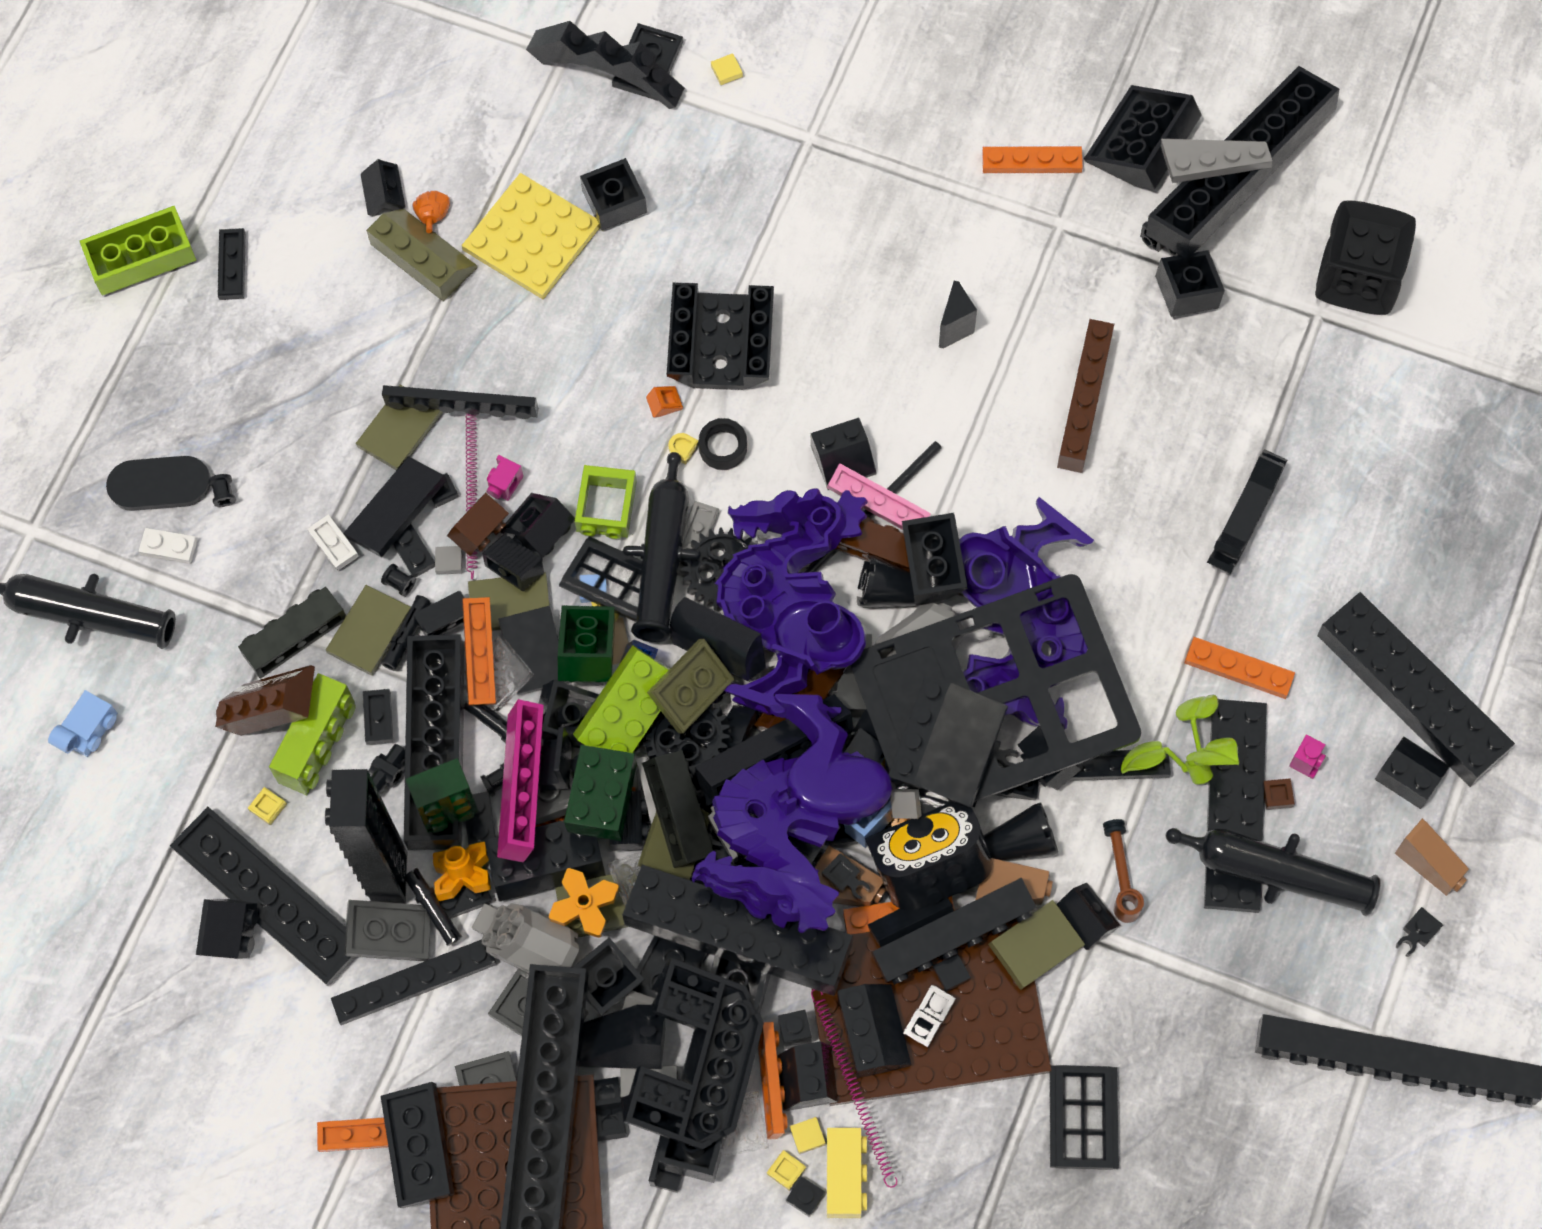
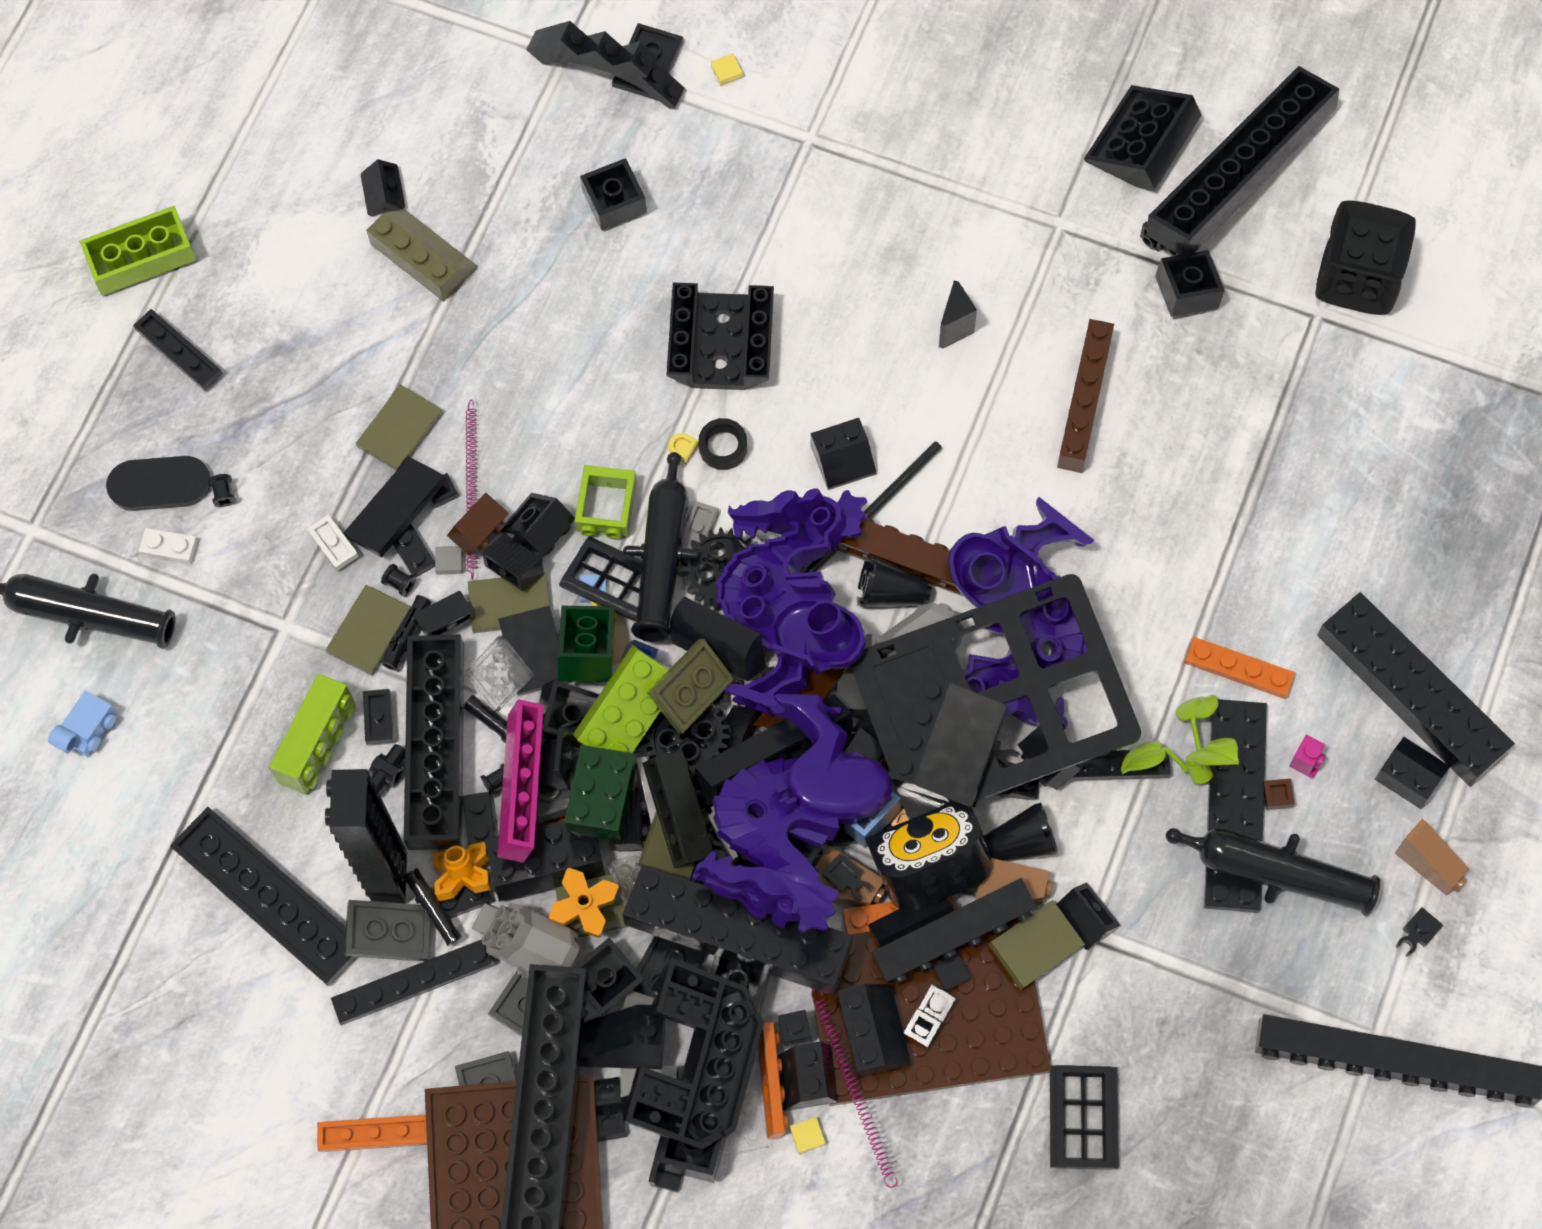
black slope [196,899,259,959] -> none
reddish brown slope [215,665,315,736] -> none
black tile [218,228,246,300] -> none
pearl dark grey brick [238,586,346,679] -> none
light yellow tile [248,787,287,825] -> none
black plate [380,1082,455,1208] -> none
black plate [382,385,539,419] -> none
dark green brick [405,758,479,832] -> none
orange piece [412,191,450,233] -> none
light yellow plate [461,173,600,299] -> none
orange plate [462,597,496,706] -> none
dark pink brick [486,455,523,501] -> none
orange slope [646,386,683,417] -> none
light yellow tile [767,1150,806,1191] -> none
black plate [786,1176,825,1217] -> none
bright pink plate [826,464,931,530] -> none
light yellow brick [827,1128,867,1218] -> none
light grey tile [890,789,922,819] -> none
black slope [902,513,967,606] -> none
orange plate [982,146,1083,173] -> none
dark orange piece [1103,819,1144,923] -> none
light grey wing [1161,139,1272,183] -> none
black piece [1207,449,1288,574] -> none
none -> black plate [133,309,223,391]

